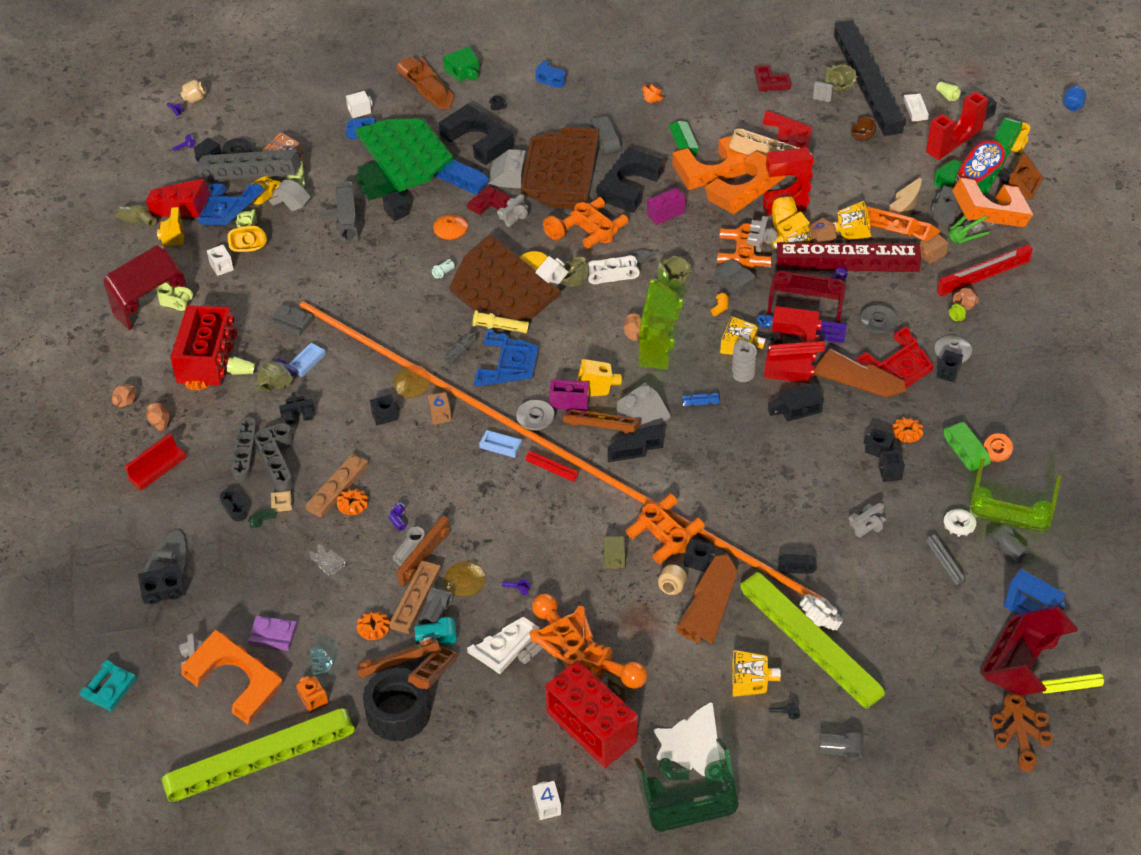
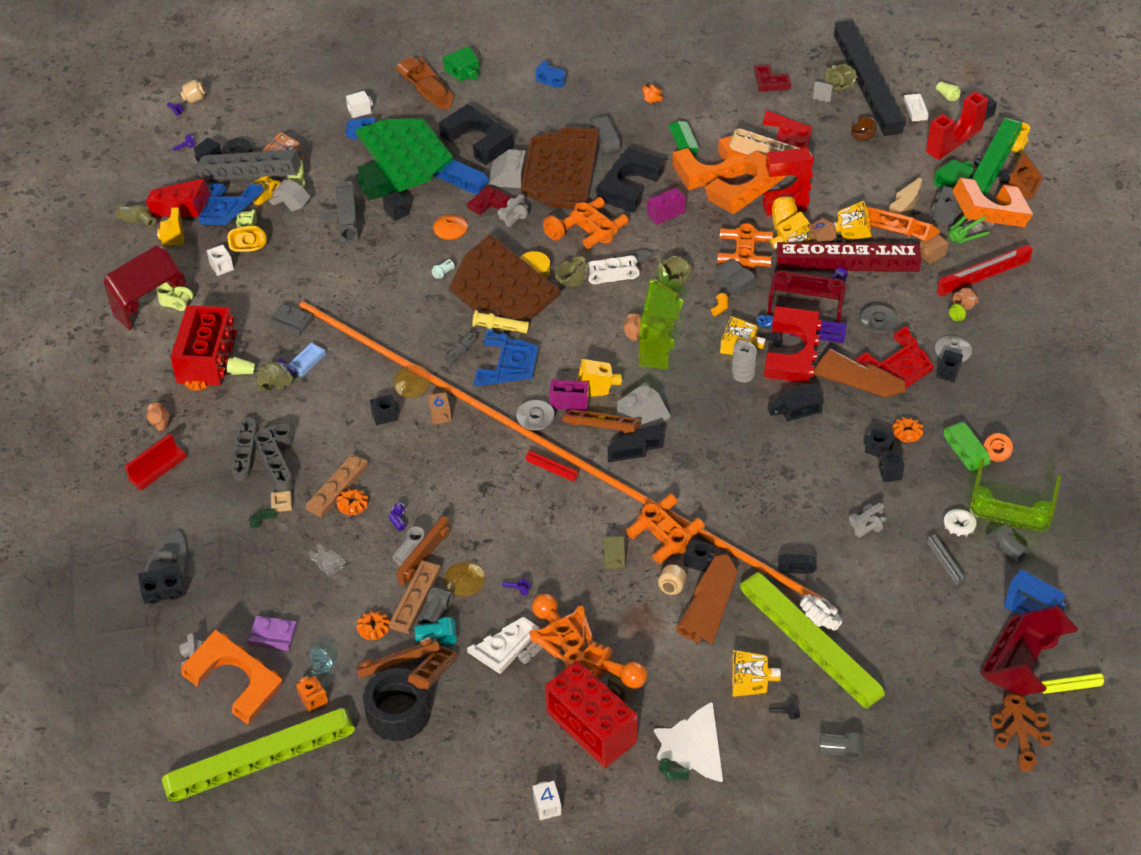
teal plate [79,660,137,712] -> none
nougat rock [112,384,136,408] -> none
black beam [220,489,248,522] -> none
black hips [279,392,315,425] -> none
light blue tile [479,430,522,458] -> none
black plate [489,95,506,110] -> none
white brick [535,256,568,287] -> none
clear green windscreen [634,738,738,832] -> none
blue axle [682,393,719,407] -> none
light grey hips [747,216,778,252] -> none
red axle [769,341,825,356] -> none
shield [955,141,1005,186] -> none
blue head [1063,86,1086,111] -> none

